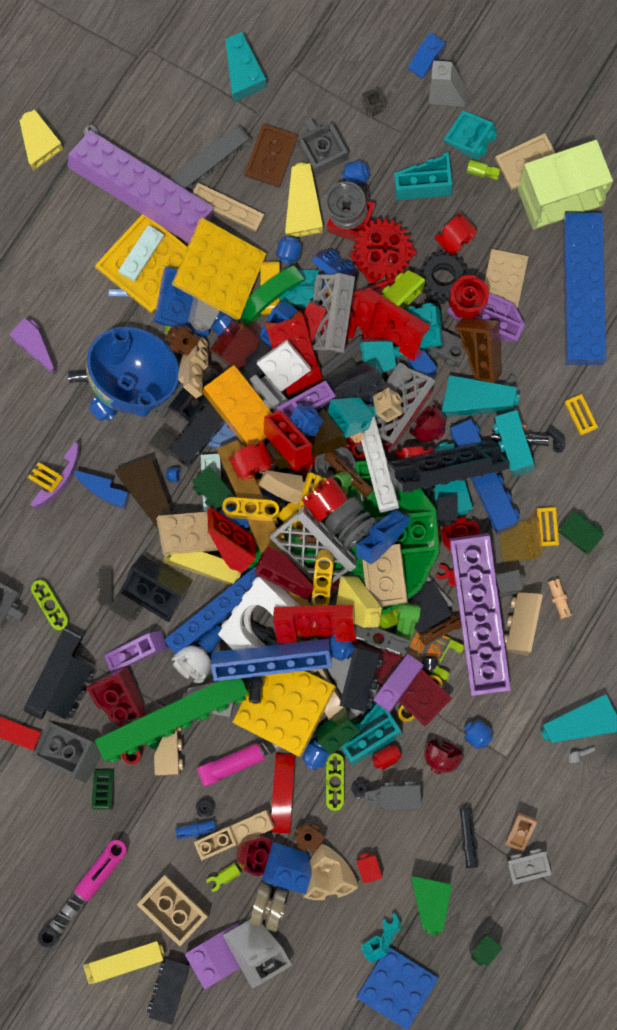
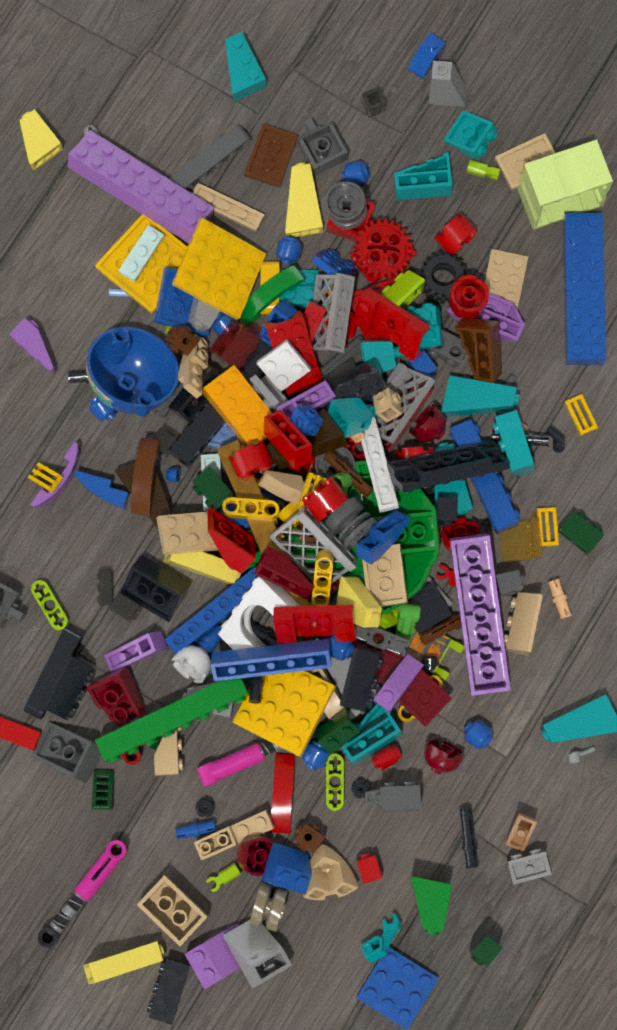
none -> reddish brown slope [131,438,160,516]

